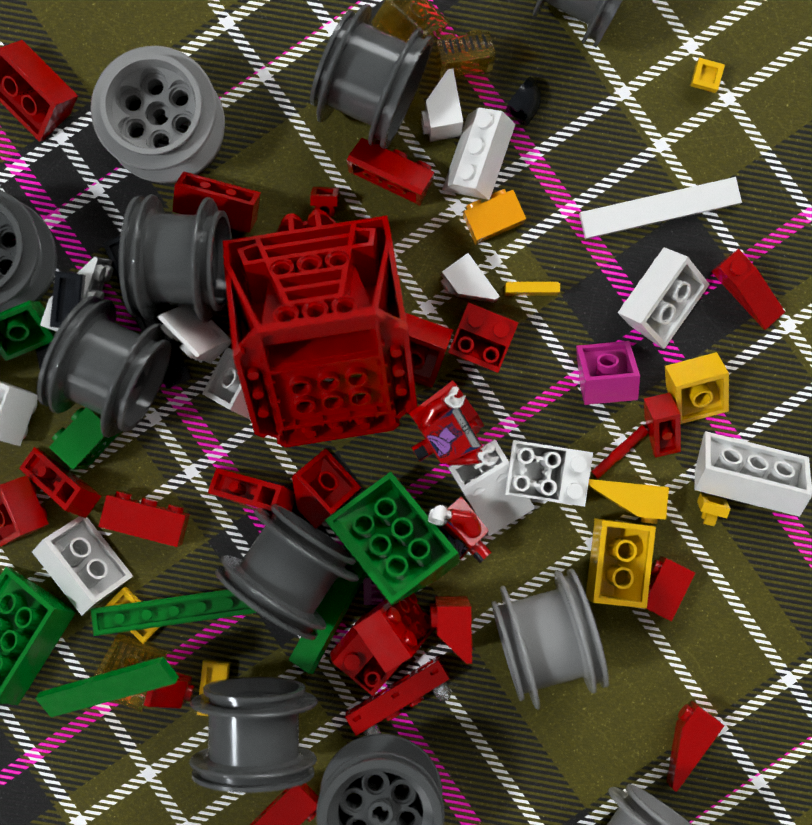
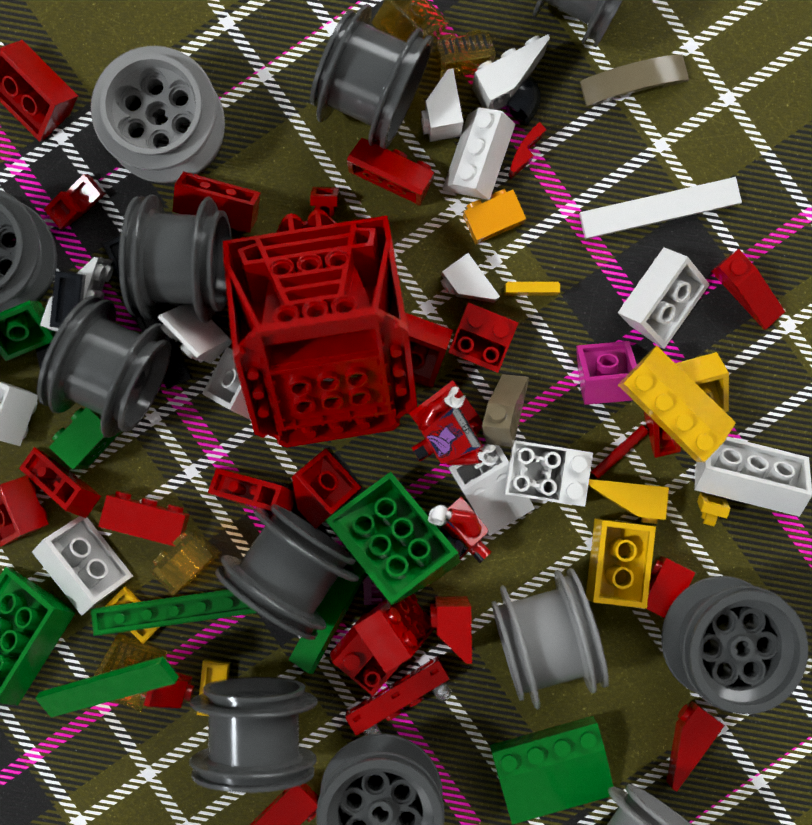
yellow plate [690,58,725,93] -> none
none -> red slope [43,174,105,230]
none -> clear yellow slope [150,531,222,595]
none -> white slope [472,34,550,110]
none -> dark tan slope [482,374,529,447]
none -> green slope [490,716,614,825]
none -> red slope [508,122,547,179]
none -> dark tan slope [580,54,689,108]
none -> yellow slope [618,345,736,462]
none -> dark grey wheel [661,576,808,714]

